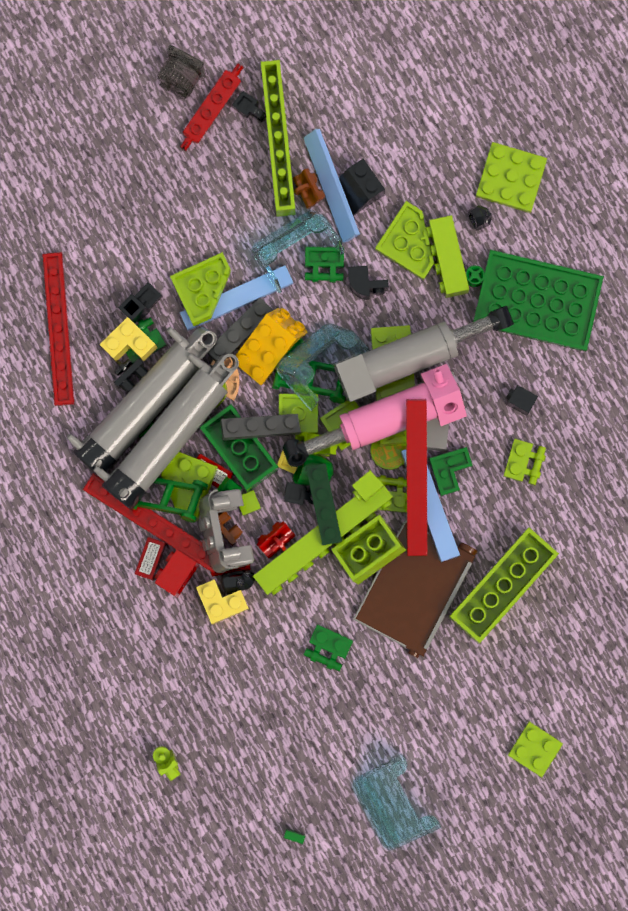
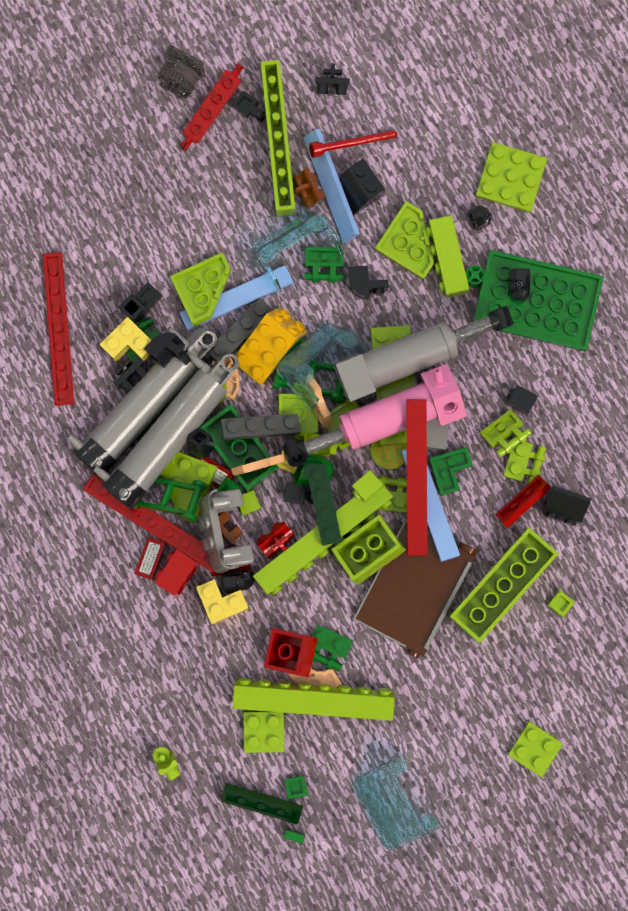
none -> black brick [144,332,191,368]
none -> black rock [188,428,214,459]
none -> dark green plate [221,783,303,825]
none -> light nougat tile [231,454,286,476]
none -> lime brick [233,678,395,721]
none -> lime plate [244,712,284,753]
none -> red brick [264,628,318,677]
none -> green tile [284,775,308,800]
none -> light nougat tile [288,669,342,687]
none -> light nougat tile [305,375,331,429]
none -> red piece [309,130,397,158]
none -> black hips [315,63,350,95]
none -> lime plate [480,409,532,457]
none -> red plate [495,474,551,528]
none -> black rock [509,268,530,302]
none -> black slope [542,486,592,526]
none -> lime tile [547,590,575,618]

